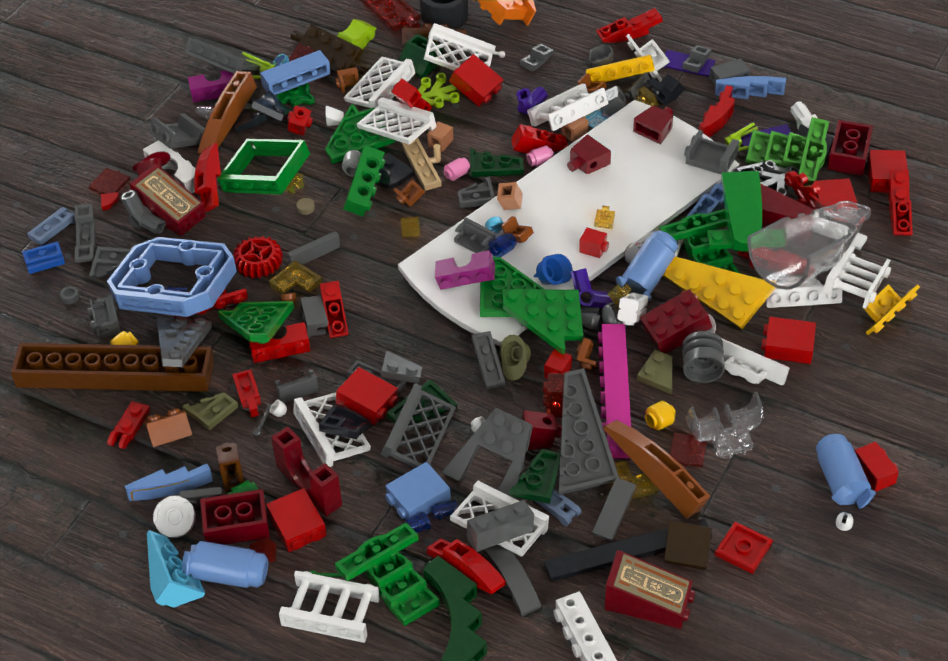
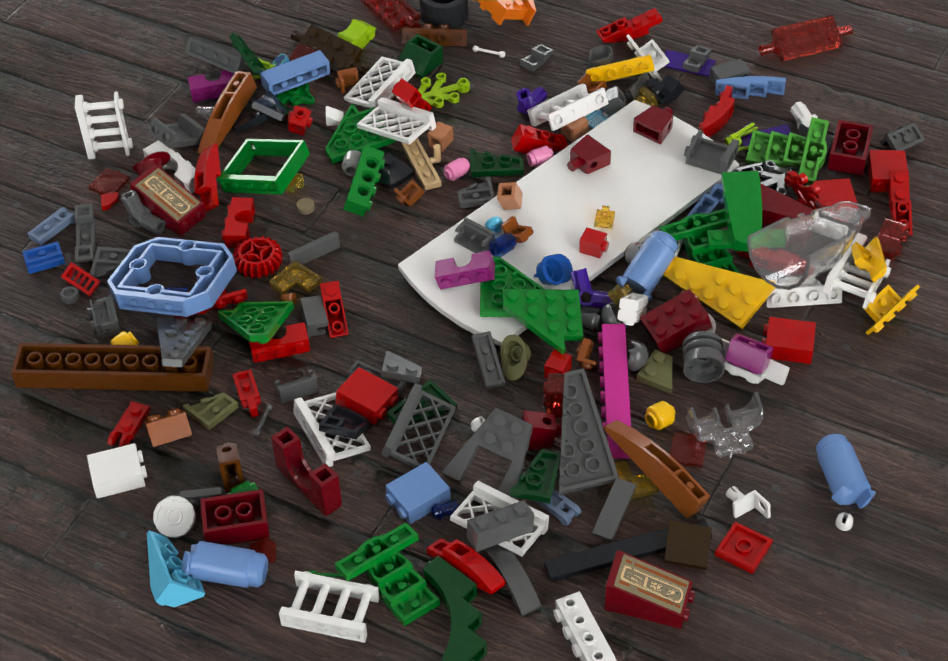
medium blue slope [125,464,213,501] -> none
red brick [266,488,327,552] -> none
white hinge [269,399,287,417] -> none
clear yellow tile [401,216,420,237] -> none
clear blue bush [404,512,431,533] -> none
white fence [424,23,496,71] -> none
red brick [449,54,504,107] -> none
red brick [855,441,899,492] -> none
none -> red slope [61,262,101,297]
none -> white fence [75,92,133,159]
none -> white brick [87,443,148,499]
none -> red arch [221,197,255,248]
none -> dark green wing [229,33,267,76]
none -> dark grey hair [627,340,648,371]
none -> magenta brick [725,333,774,375]
none -> white bracket [726,486,771,519]
none -> clear red plate [758,15,853,61]
none -> yellow bracket [851,237,887,282]
none -> clear red brick [877,218,909,261]
none -> dark grey bracket [881,122,925,151]

